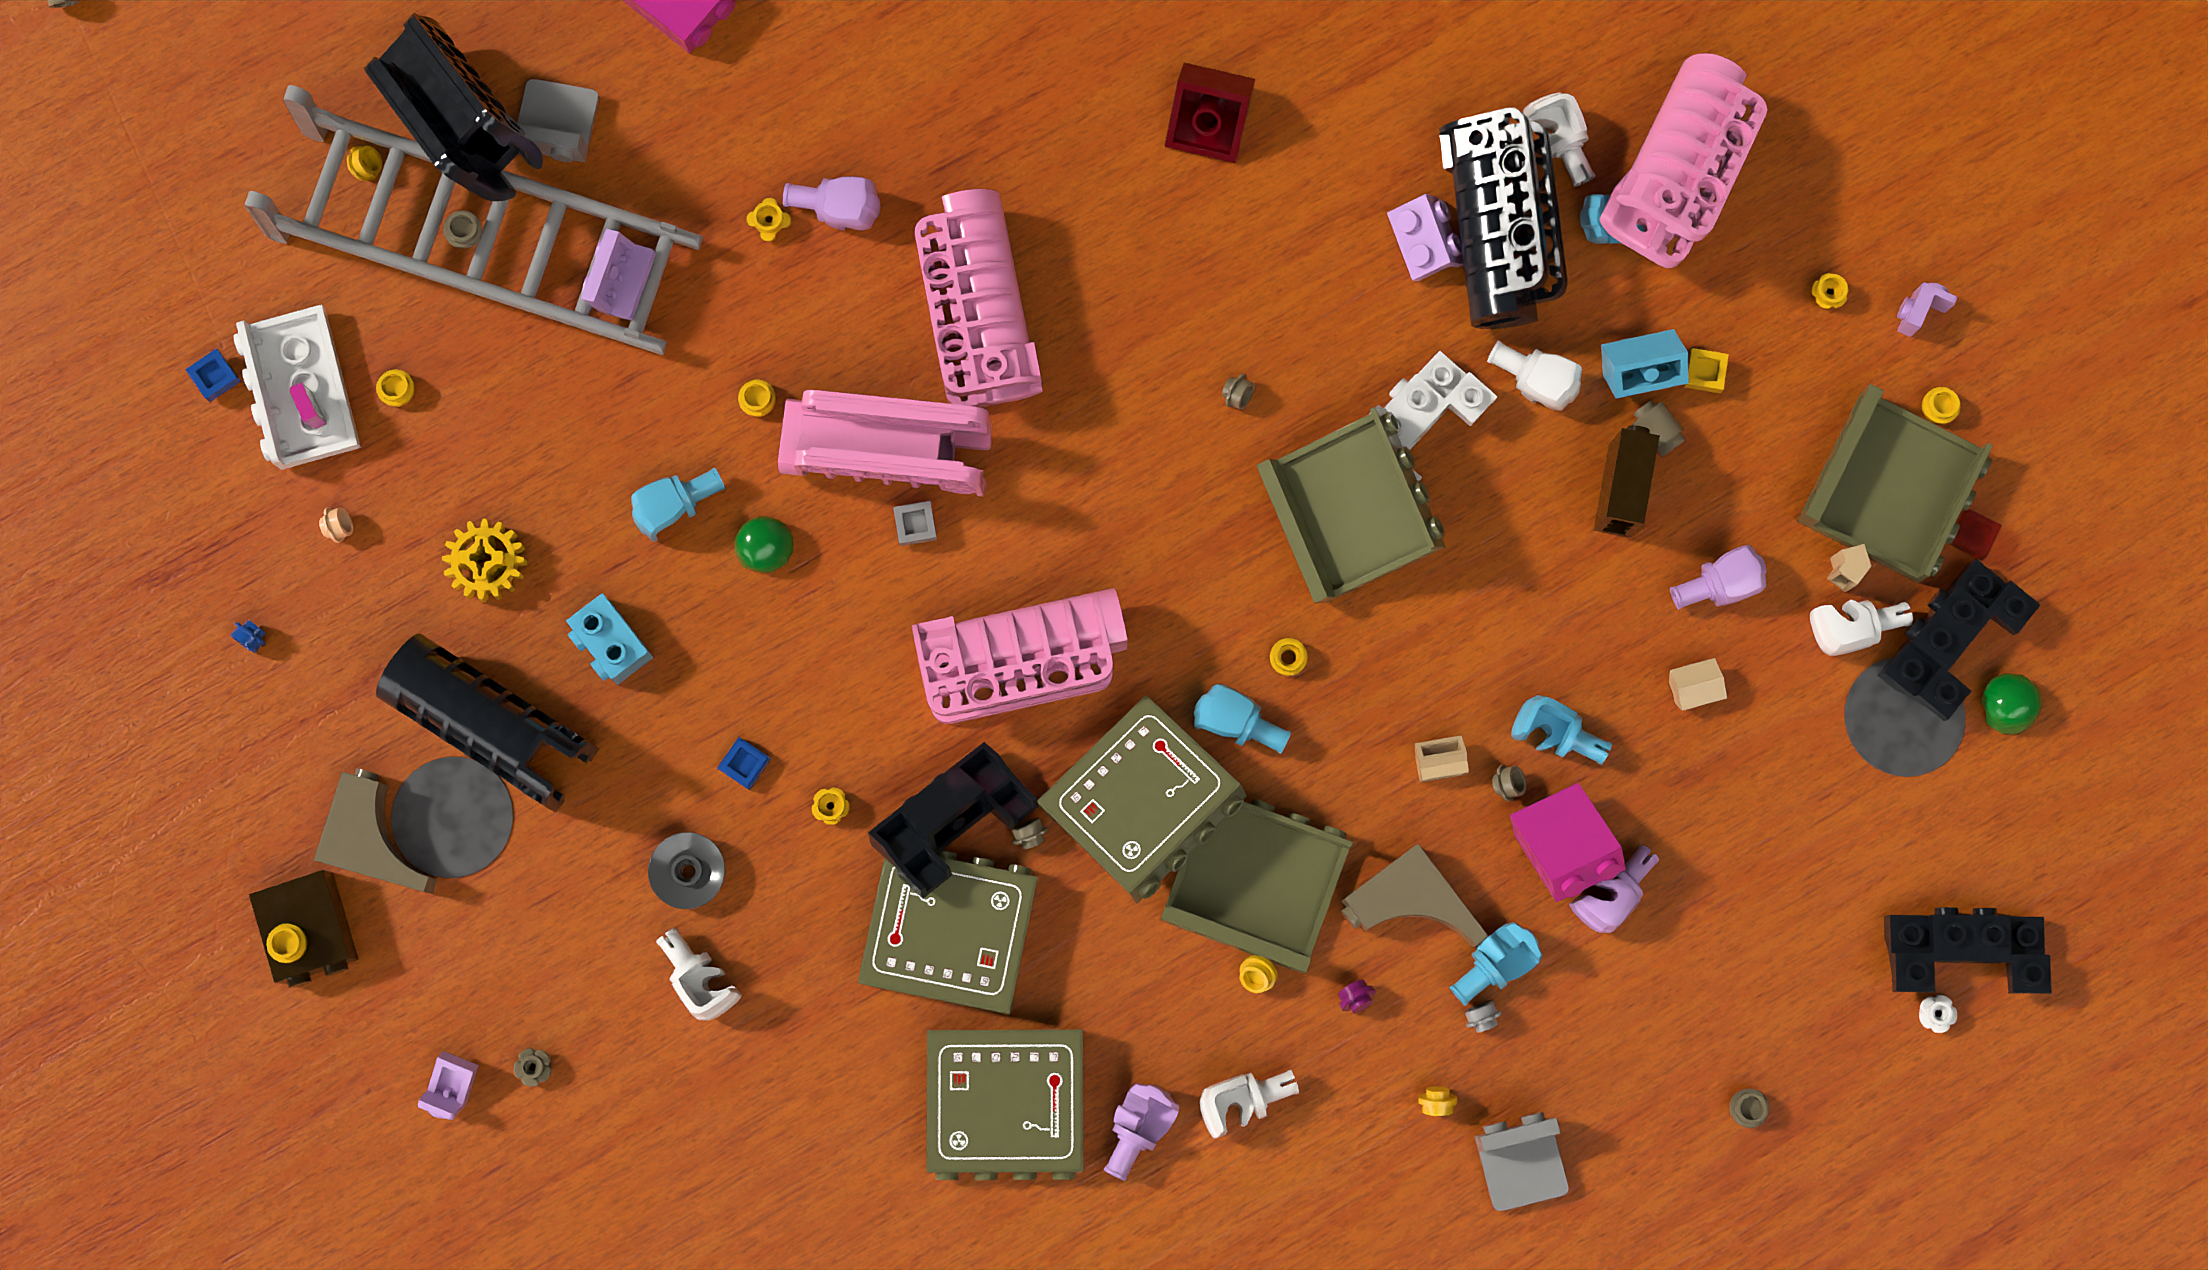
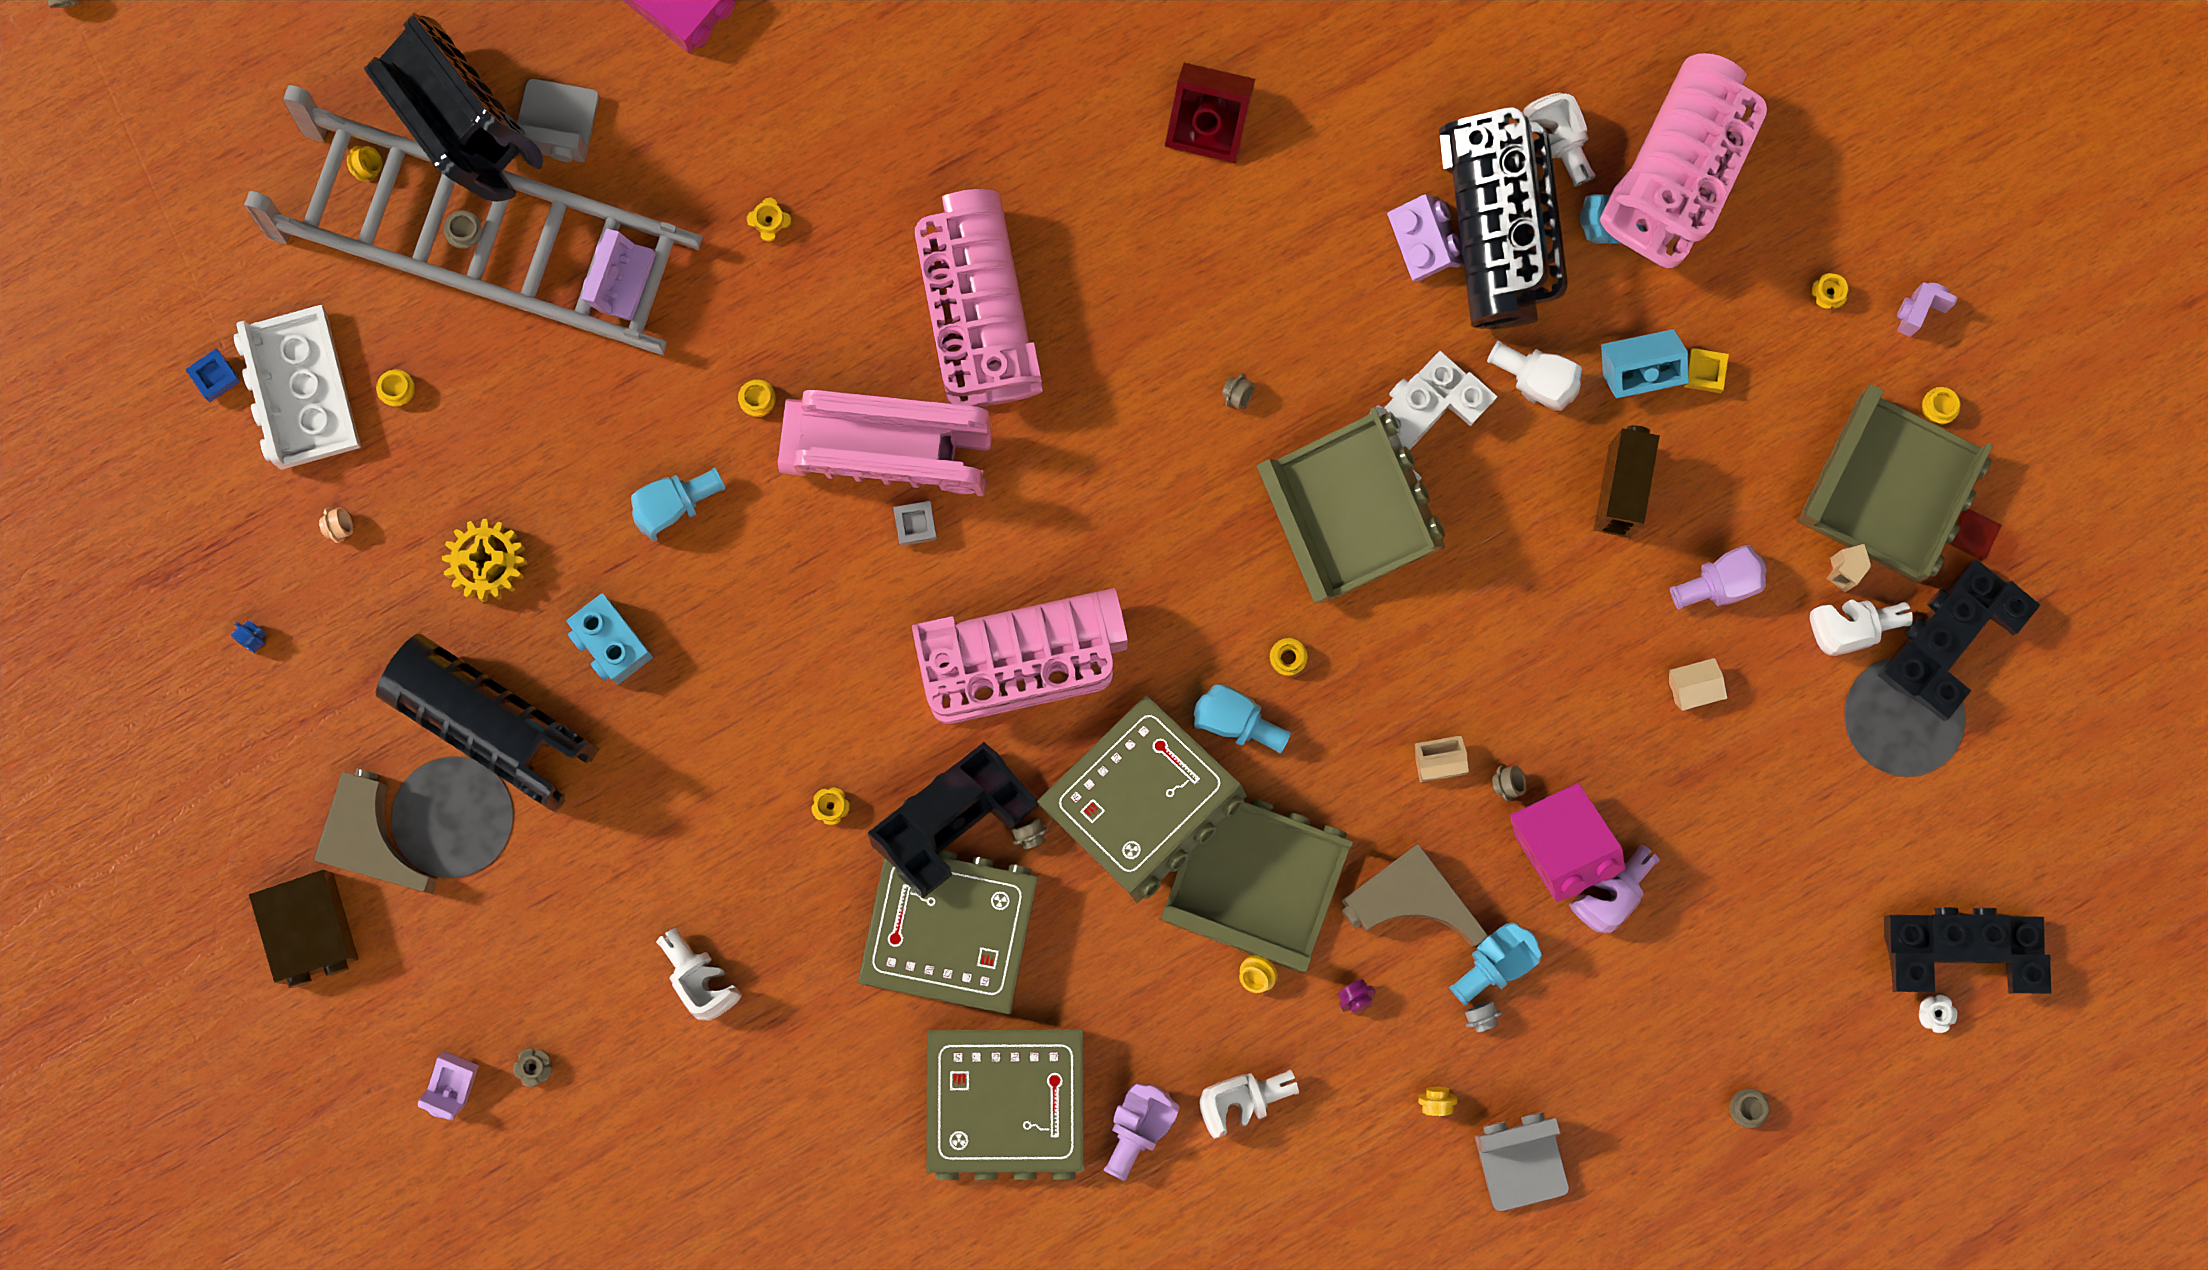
yellow plate [267,924,307,963] -> none
dark pink tile [289,382,327,429] -> none
dark grey dish [648,832,725,909] -> none
blue tile [717,737,771,790] -> none
green hair [734,516,793,573] -> none
lavender piece [783,176,881,231] -> none
medium azure piece [1511,695,1612,765] -> none
dark tan brick [1632,400,1686,457] -> none
green hair [1981,673,2042,735] -> none

